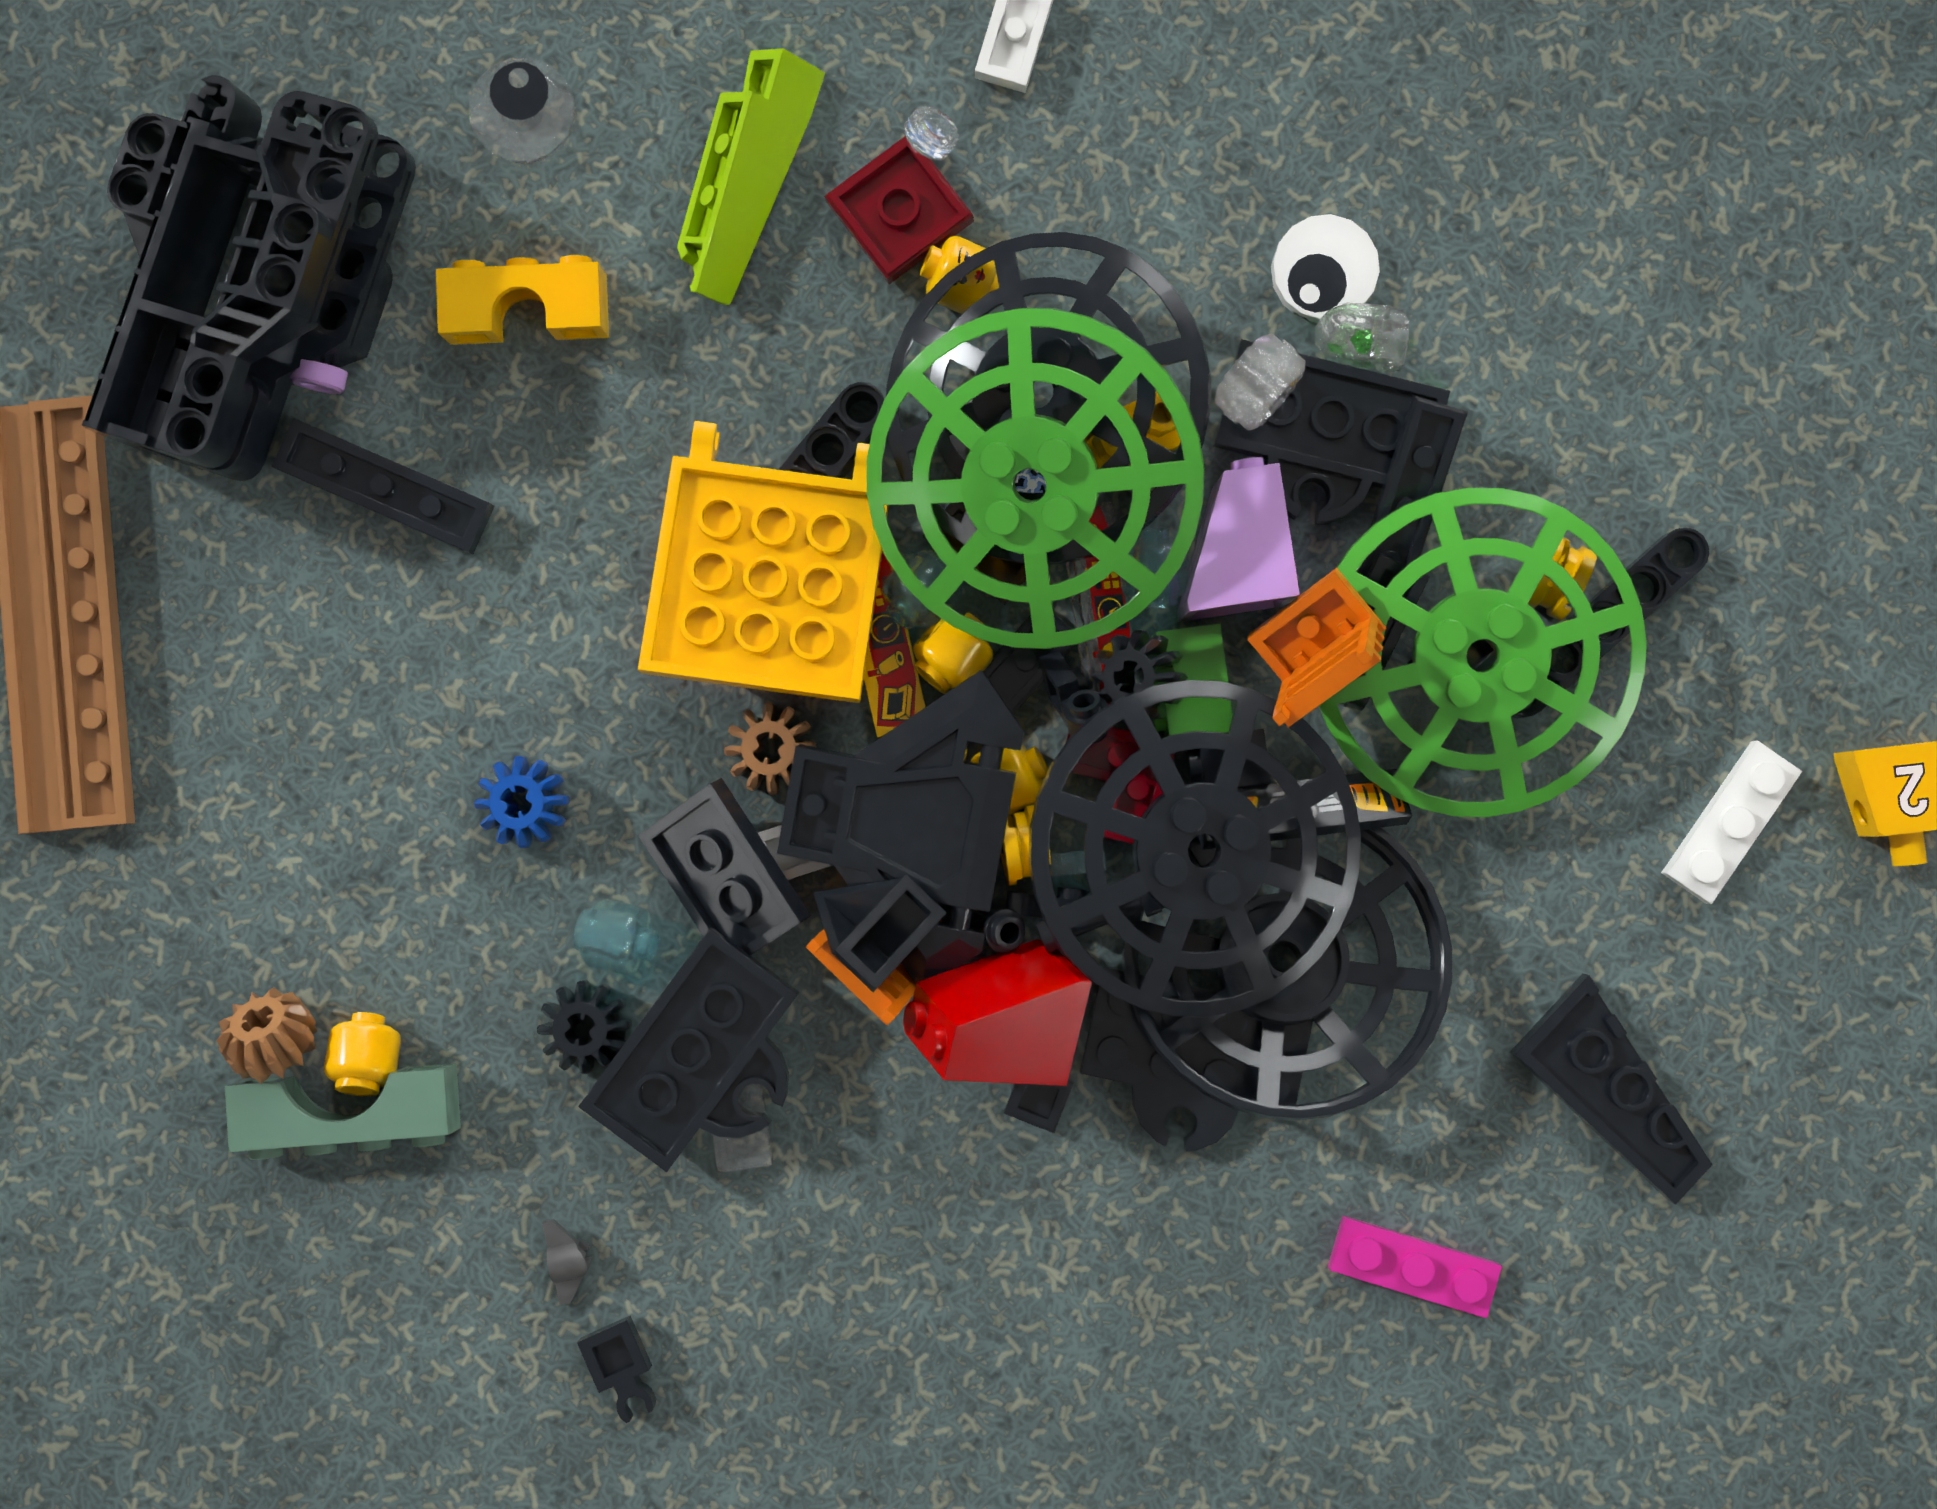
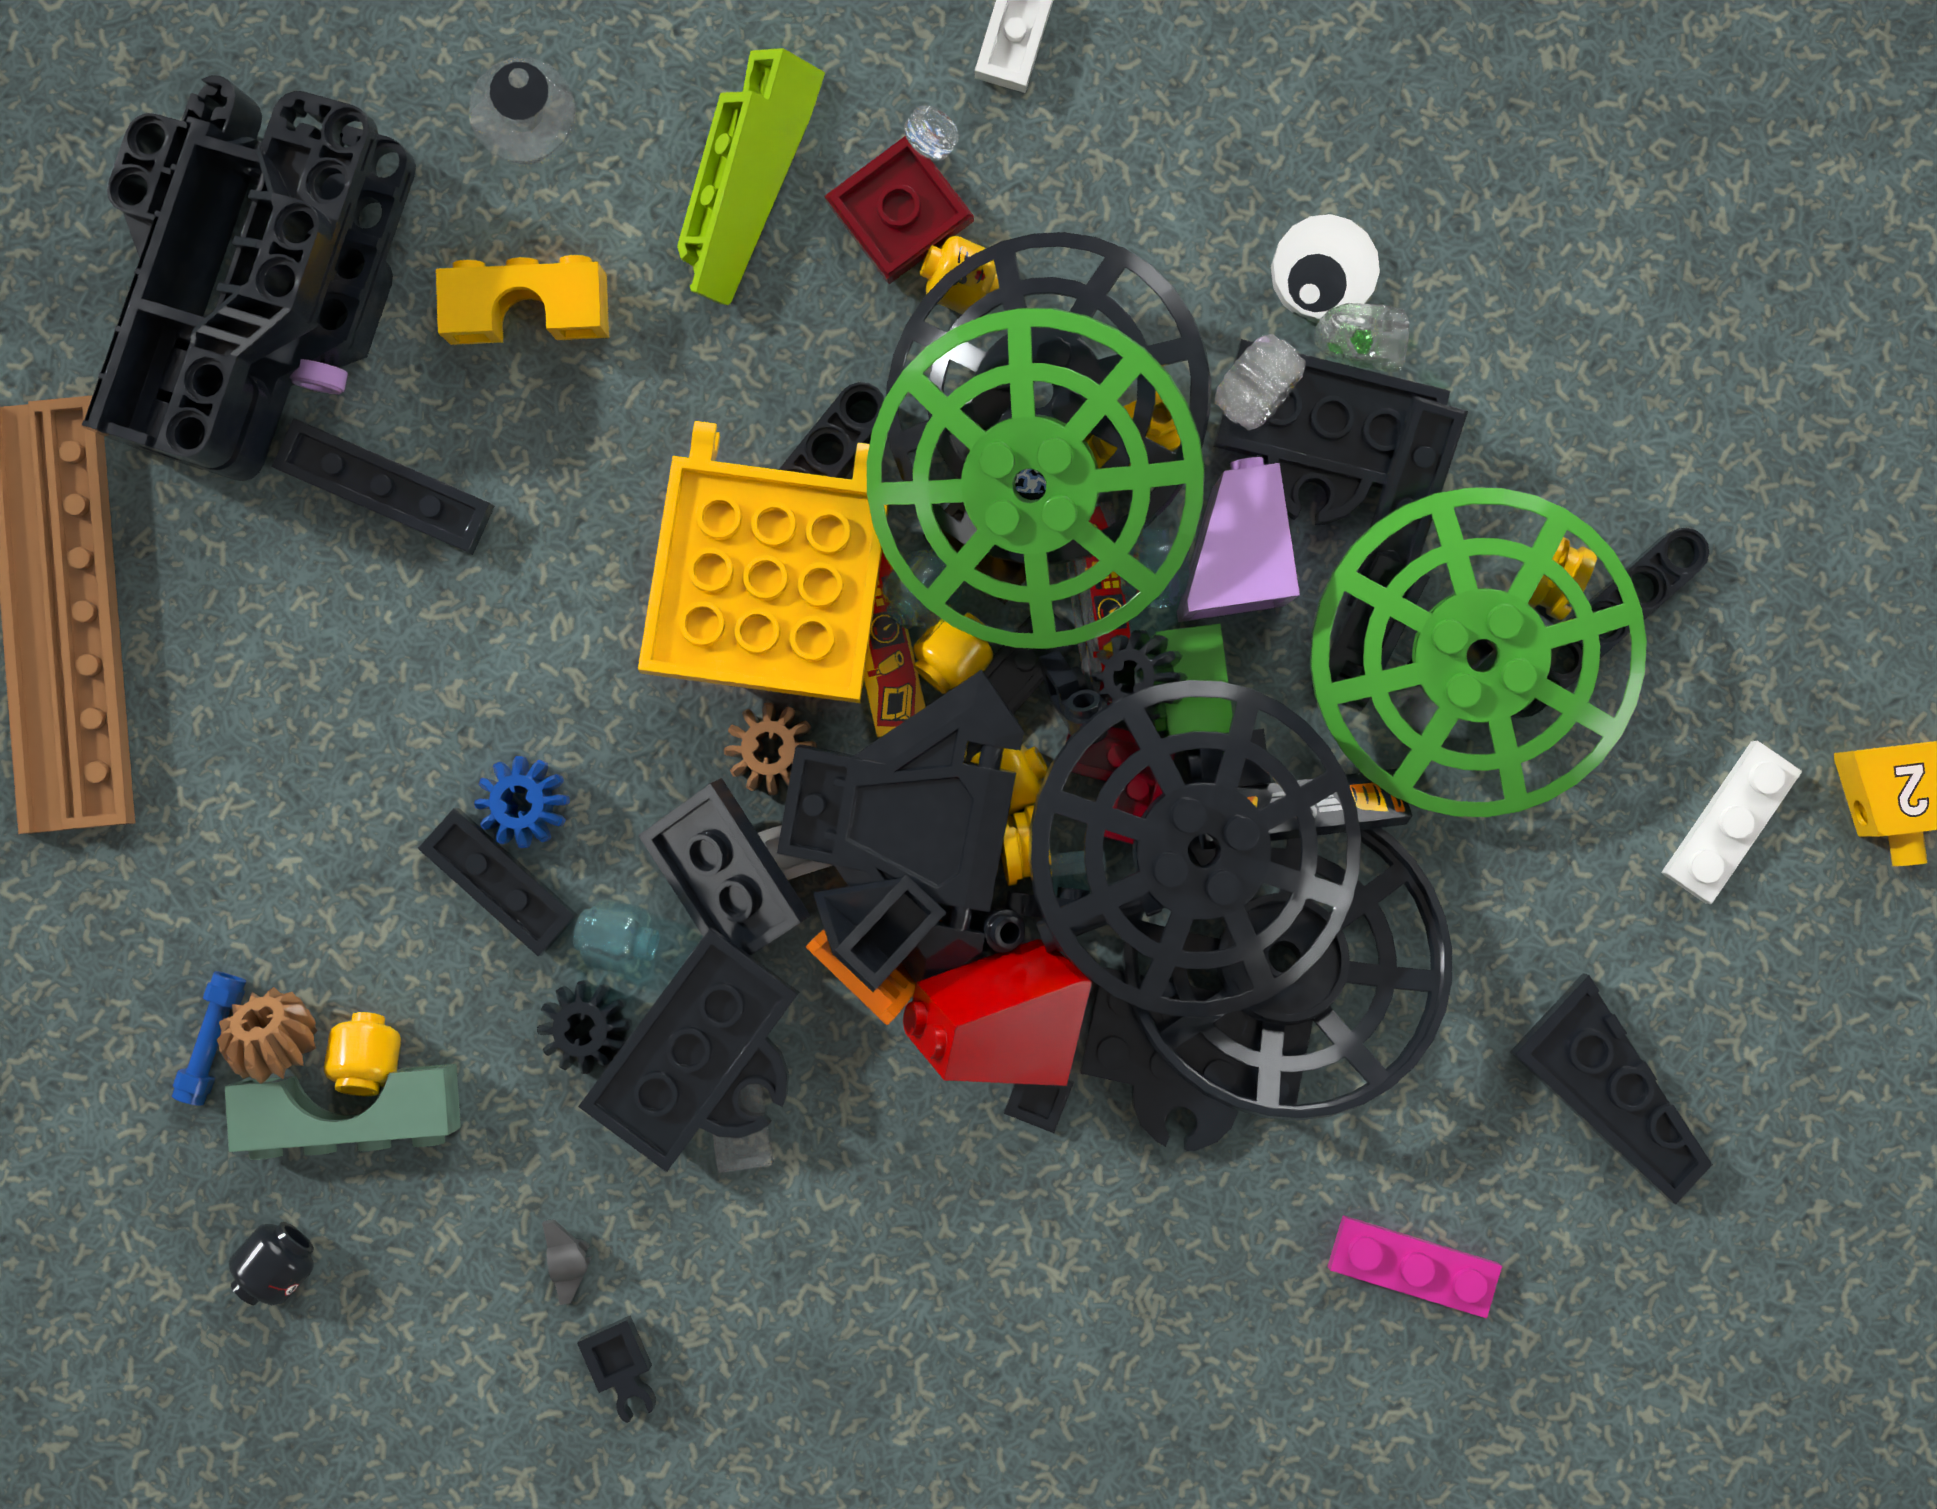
orange plate [1247,568,1386,727] -> none
none -> blue bar [172,971,246,1106]
none -> black head [229,1222,314,1306]
none -> black plate [418,808,578,957]

